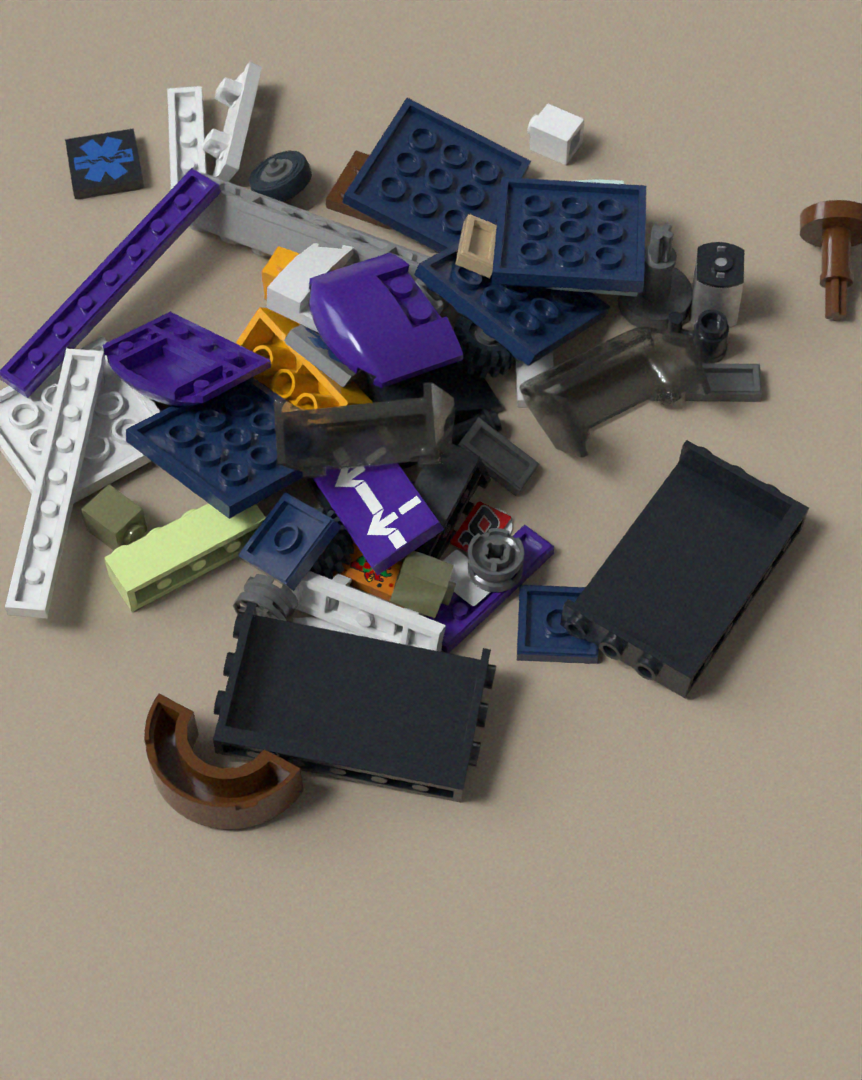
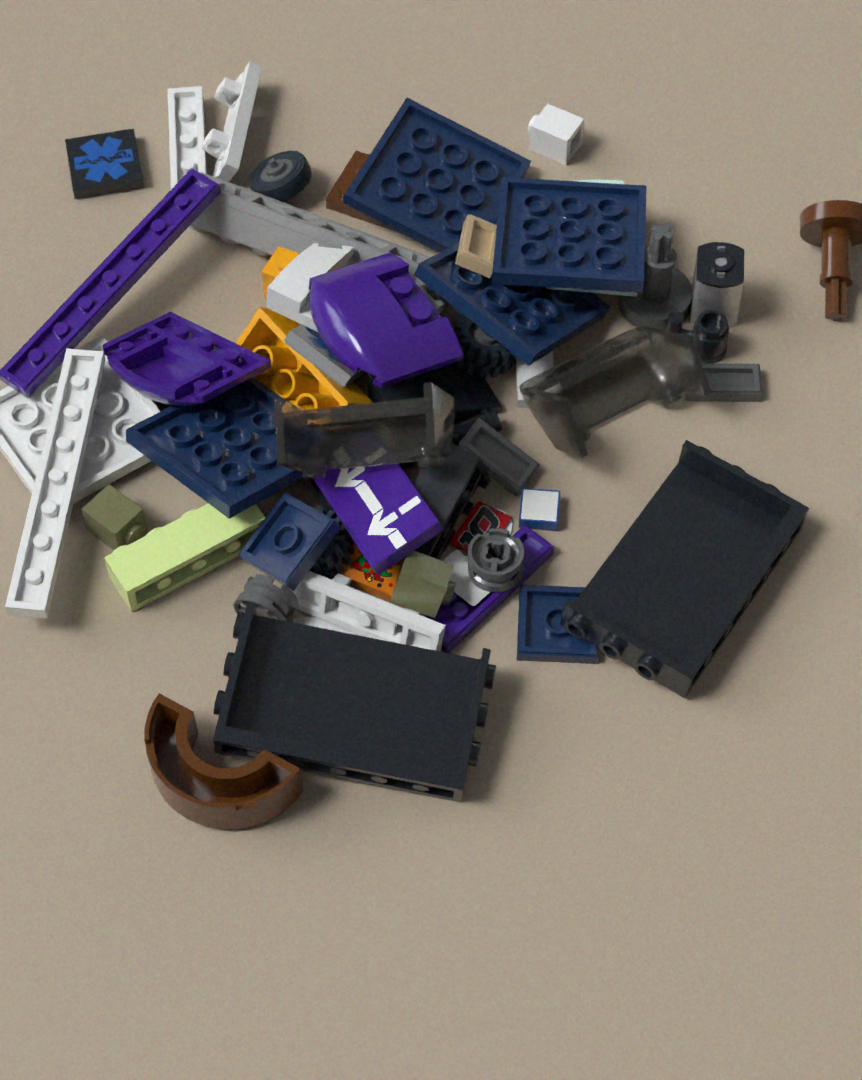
none -> white tile [518,488,561,530]

